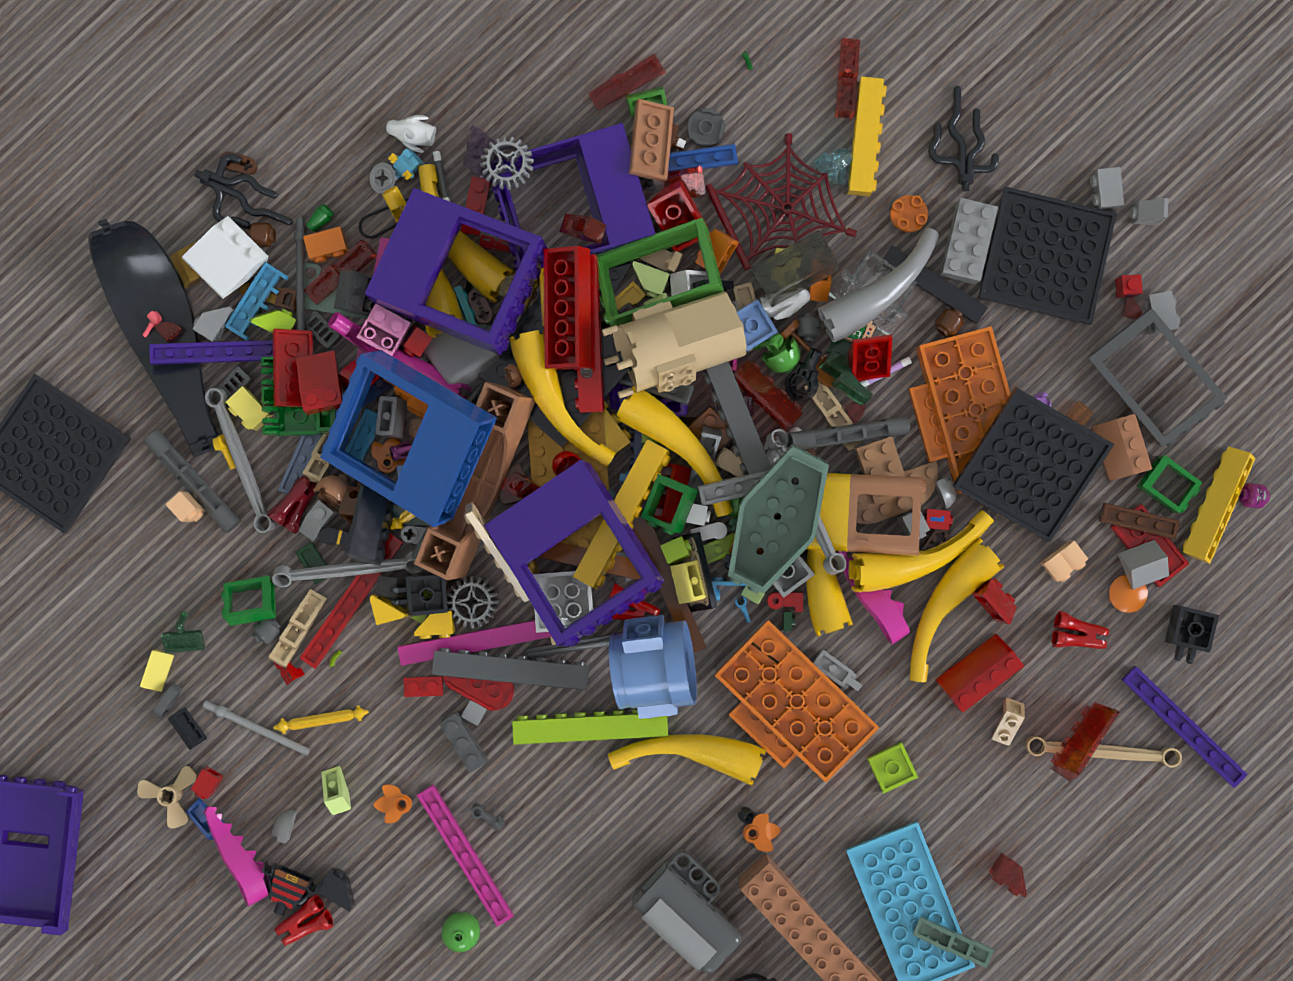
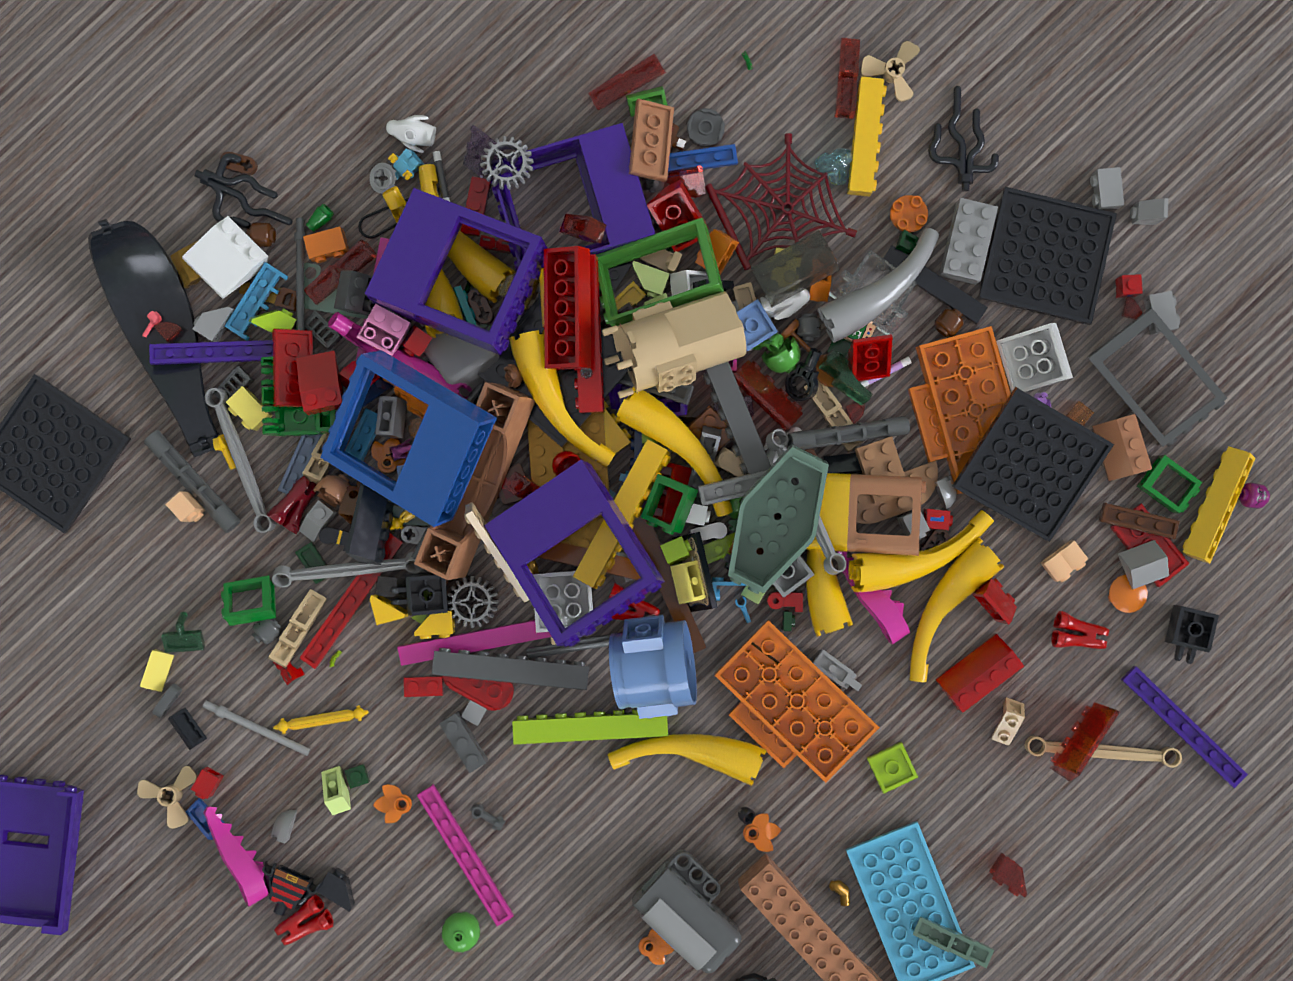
none -> dark green plate [345,764,370,789]
none -> orange plate [638,929,674,965]
none -> black tile [823,453,862,474]
none -> pearl gold arm [829,880,850,906]
none -> tan piece [861,41,920,102]
none -> dark green plate [896,230,919,255]
none -> white slope [996,323,1073,393]

